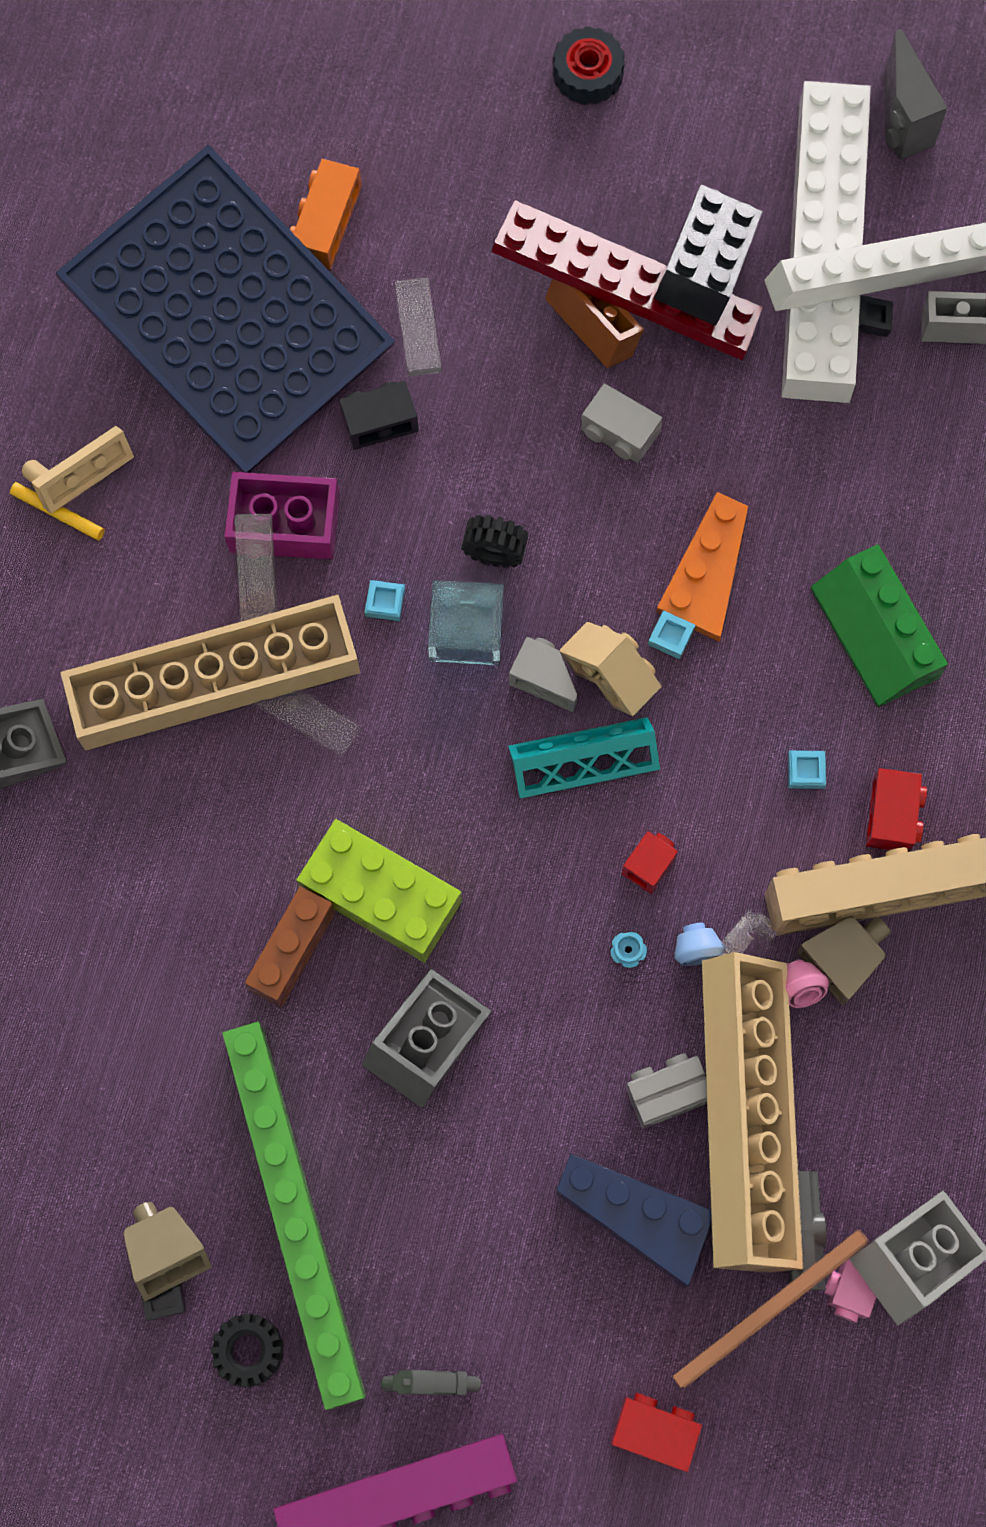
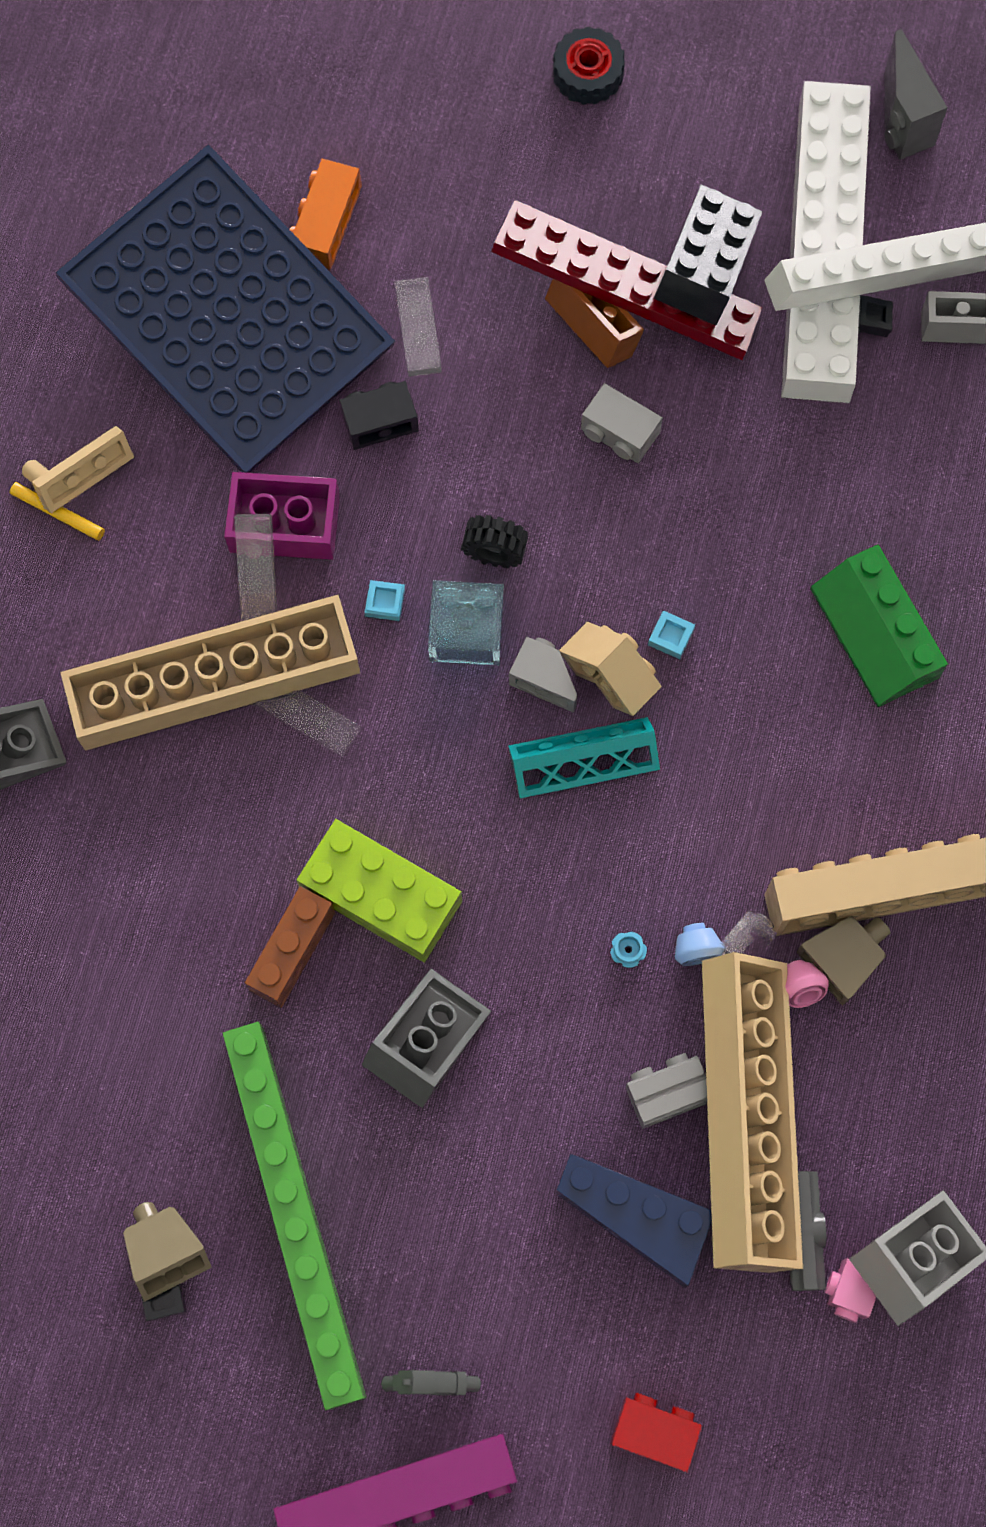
black tyre [210,1314,284,1387] -> none
red brick [621,831,678,894] -> none
orange wing [656,492,748,642] -> none
nougat tile [672,1230,869,1388] -> none
medium azure tile [788,750,826,789] -> none
red brick [866,768,927,852] -> none

